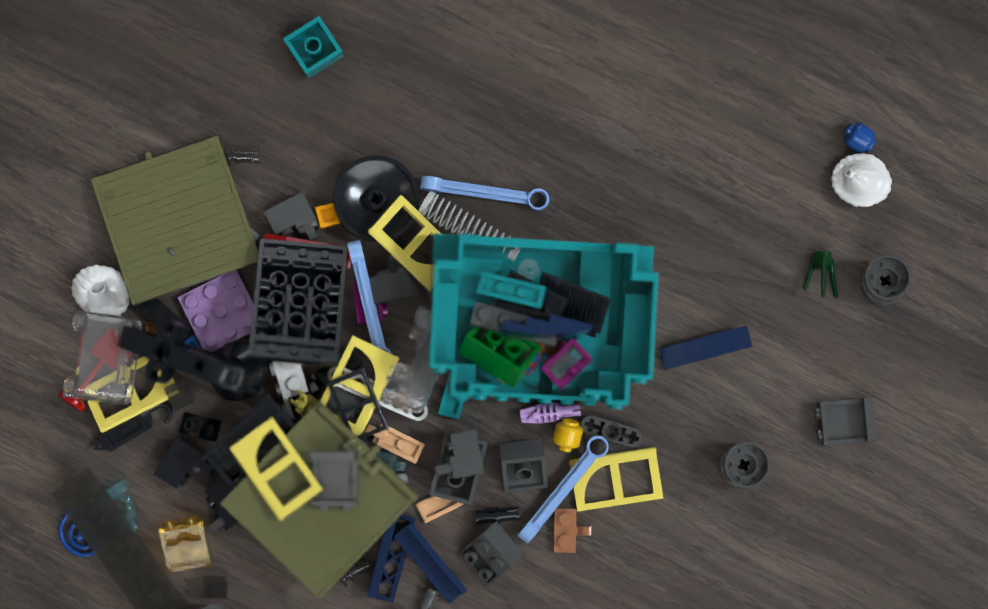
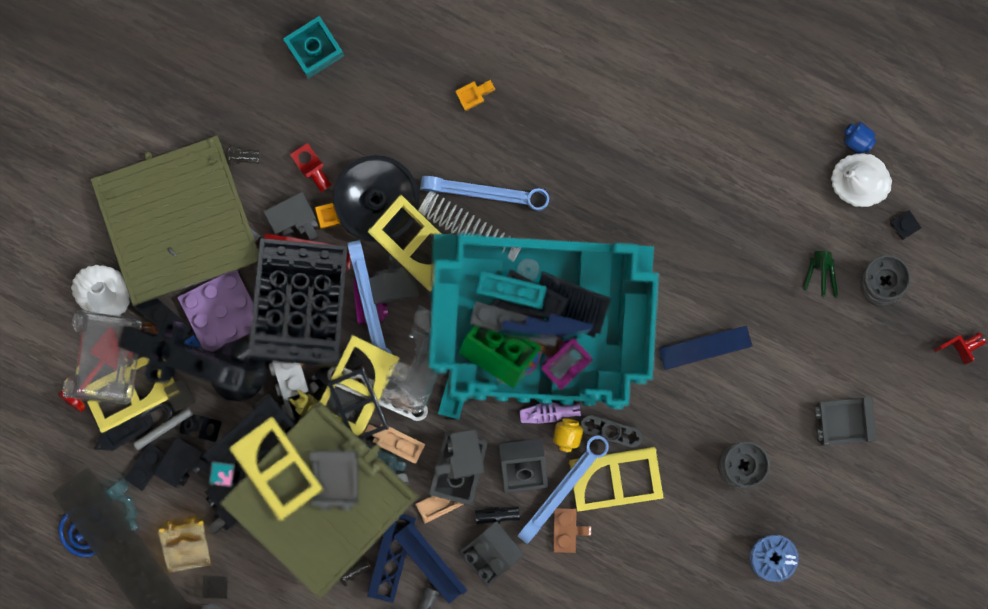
none -> black plate [124,443,166,491]
none -> light grey bar [133,408,193,450]
none -> tile [209,461,235,487]
none -> red bracket [290,143,331,192]
none -> light orange plate [455,80,495,111]
none -> medium blue wheel [749,535,798,581]
none -> black plate [891,210,921,241]
none -> red bracket [934,332,986,365]

